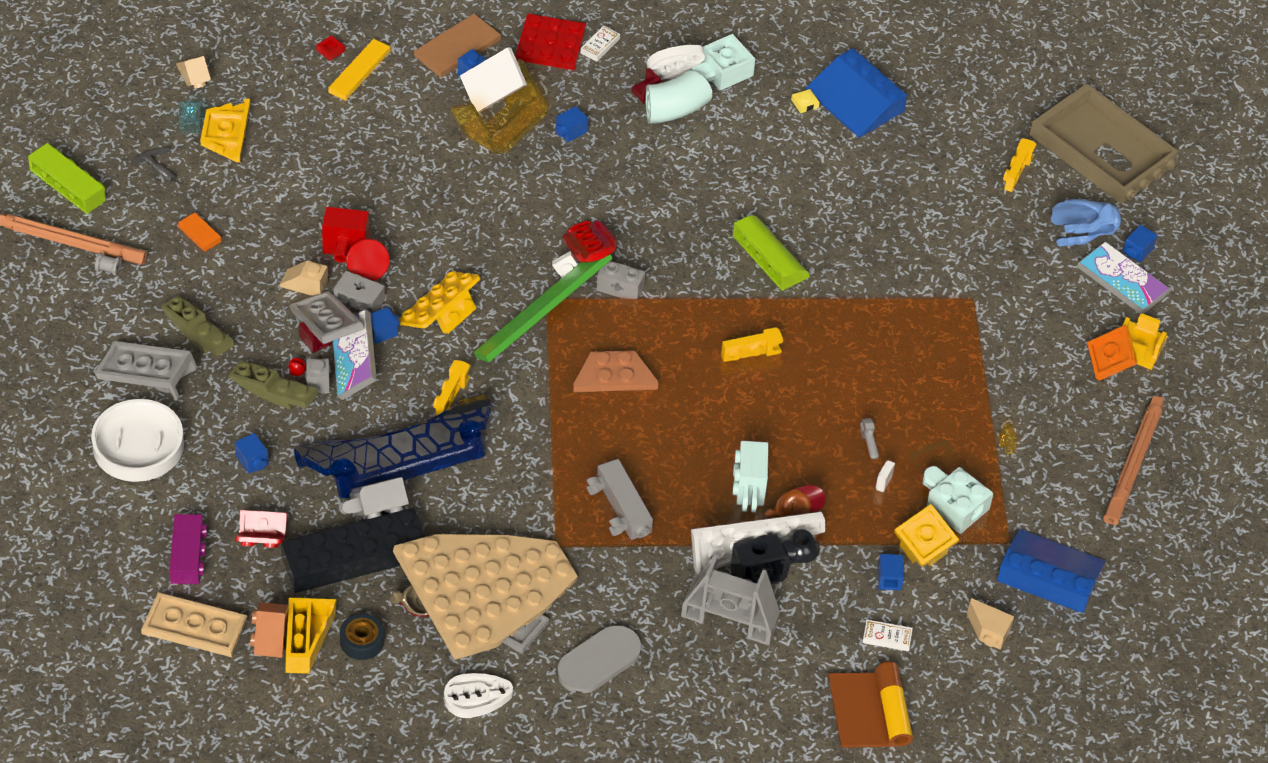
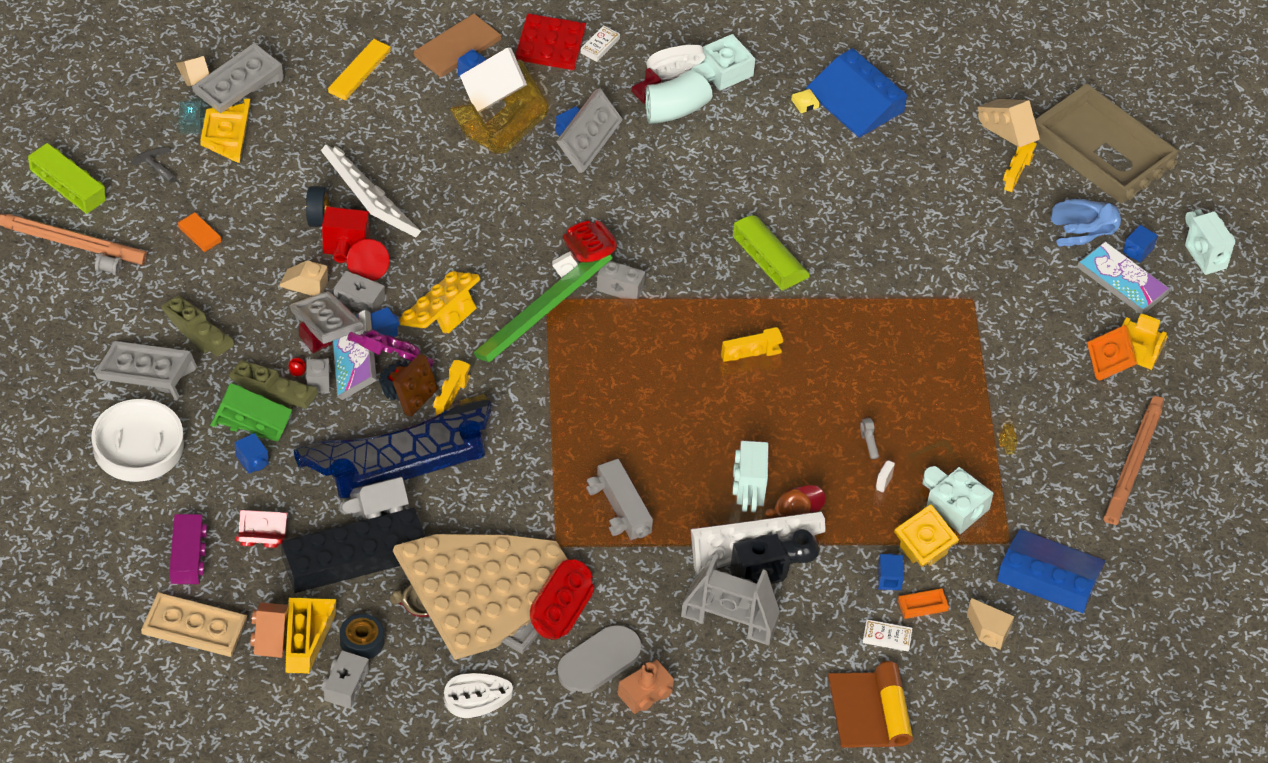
red plate [316,35,345,61] -> none
nougat wing [573,350,658,392] -> none
none -> light grey plate [192,43,283,114]
none -> bright green wedge [210,383,292,441]
none -> black wheel [305,186,330,227]
none -> white wing [321,145,421,237]
none -> light grey brick [321,651,369,709]
none -> magenta plate [347,329,434,368]
none -> reddish brown plate [379,354,438,417]
none -> red tile [530,559,594,640]
none -> light grey tile [556,88,623,173]
none -> nougat brick [618,660,674,714]
none -> orange tile [898,588,949,619]
none -> tan wedge [977,99,1040,147]
none -> light aqua brick [1185,209,1235,275]

